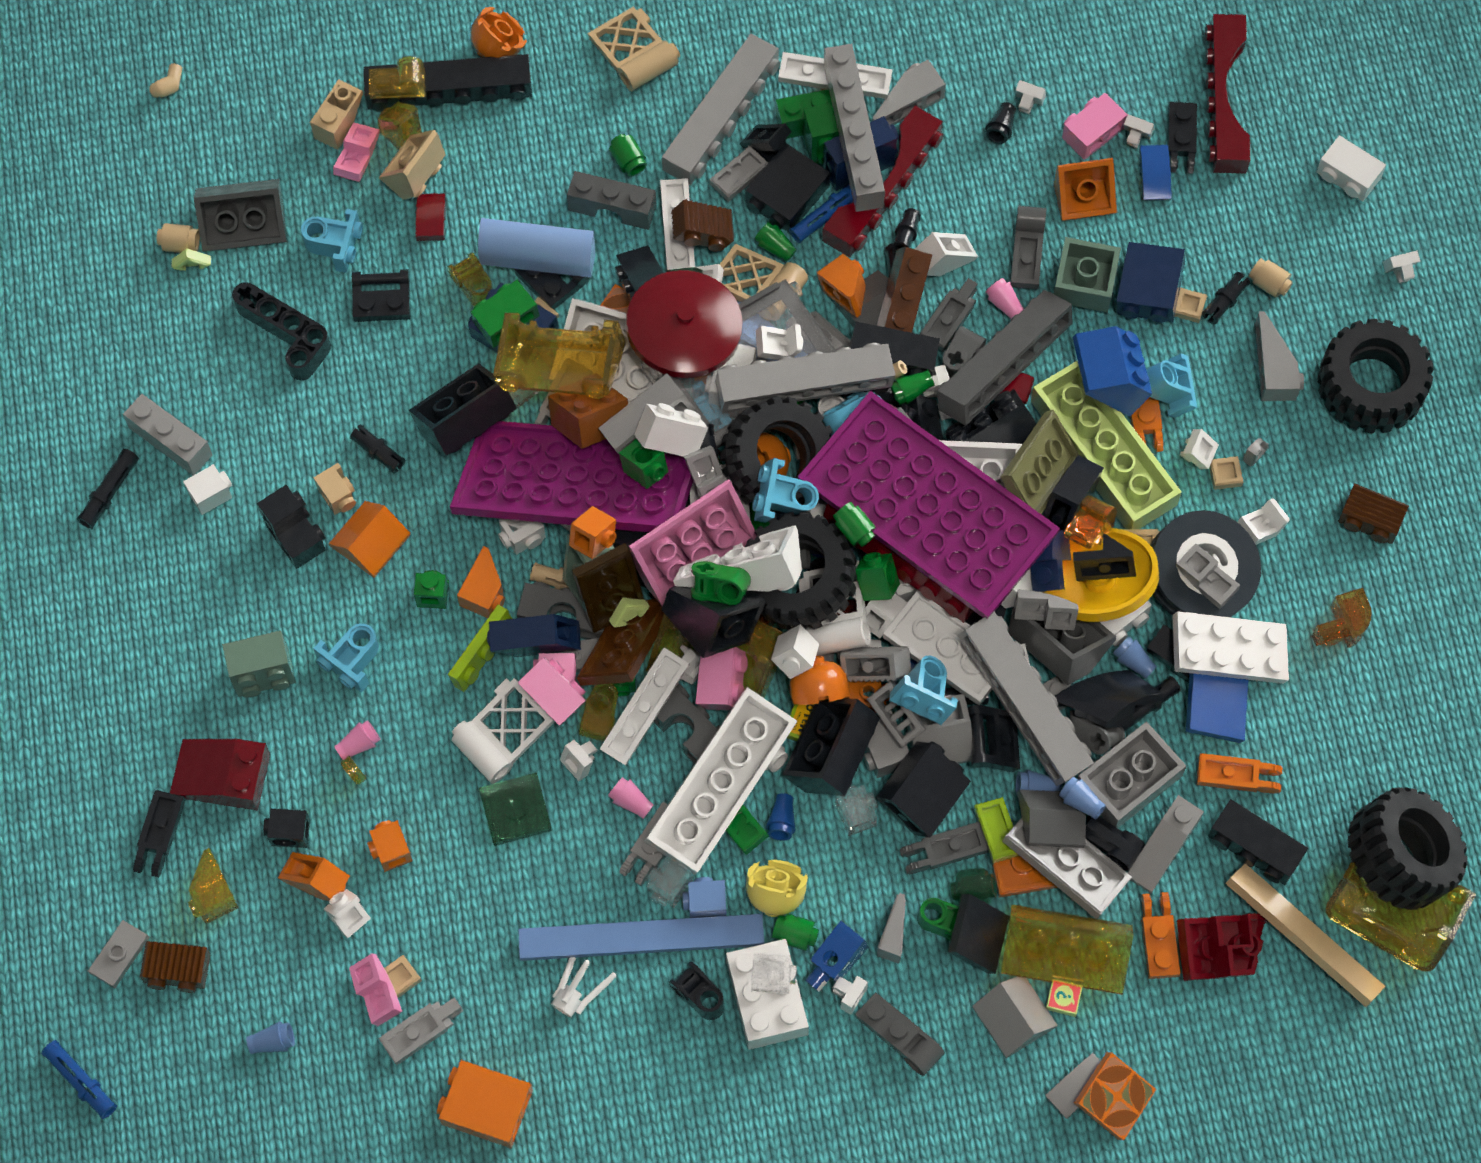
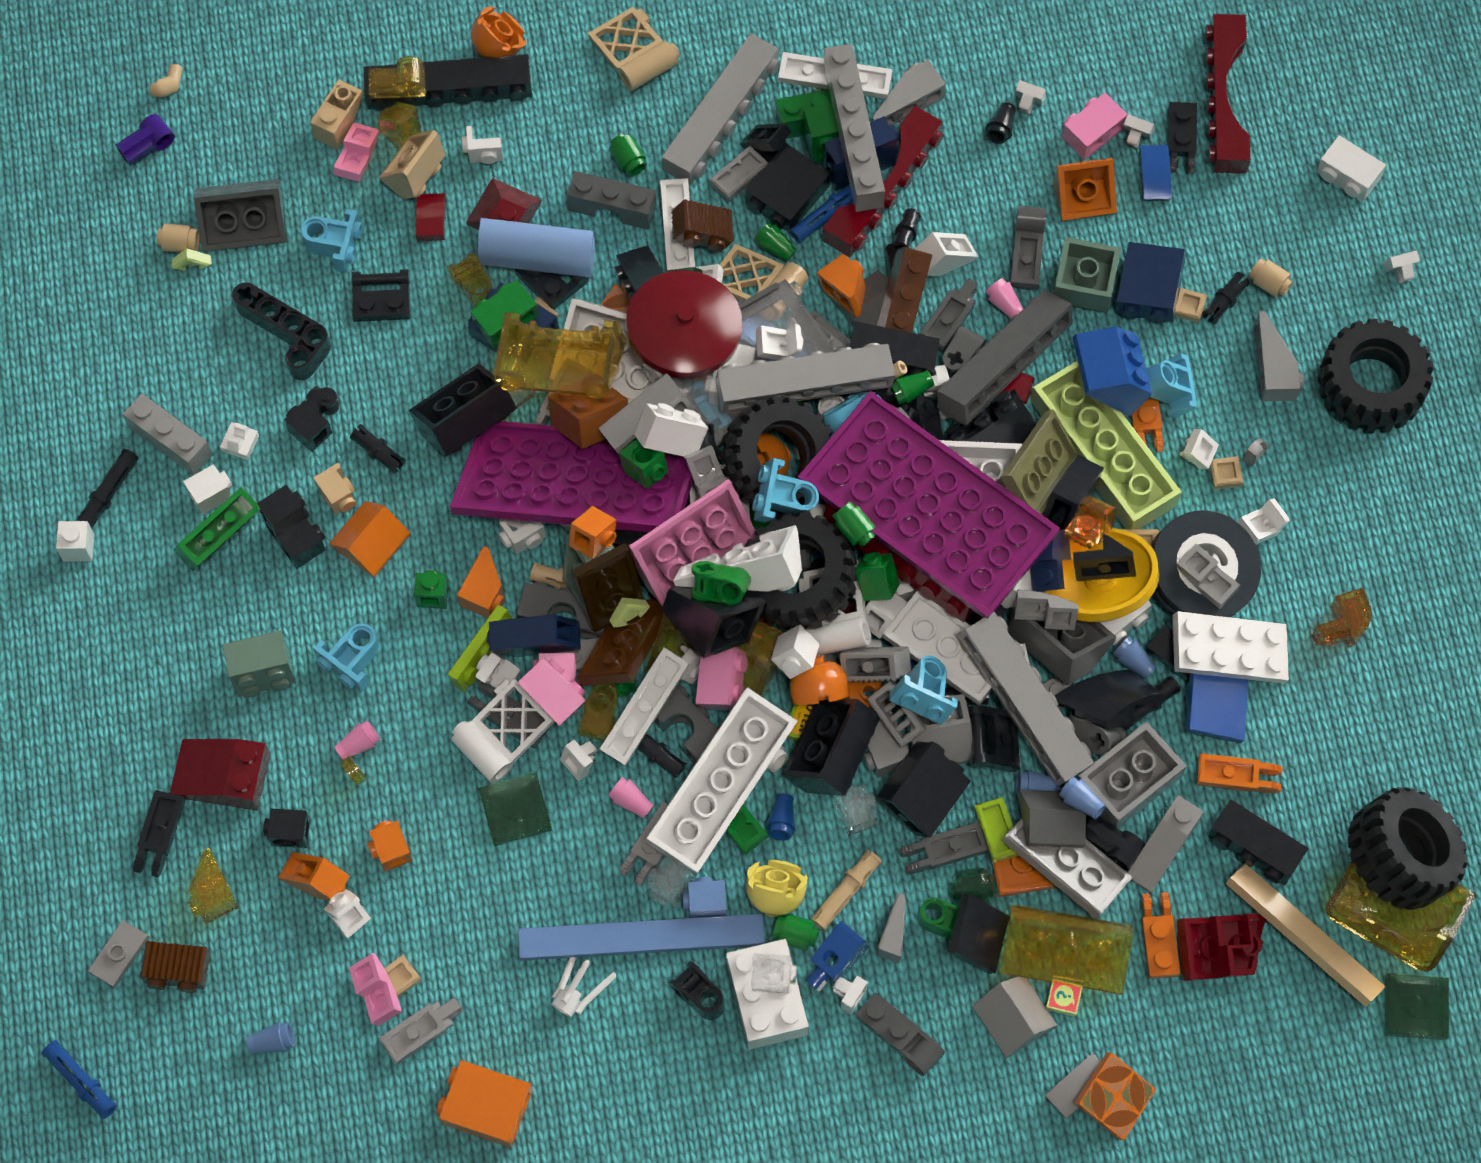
reddish brown brick [1338,483,1409,544] -> none
none -> white brick [56,521,94,562]
none -> dark purple piece [115,114,175,165]
none -> green brick [173,487,259,571]
none -> white tile [220,422,259,460]
none -> black brick [284,386,339,452]
none -> white bracket [462,126,503,164]
none -> dark red slope [466,178,542,230]
none -> dark grey hinge [467,682,552,749]
none -> white bracket [475,652,521,688]
none -> black pin [637,734,687,779]
none -> tan pin [810,850,882,932]
none -> clear green tile [1385,973,1449,1040]

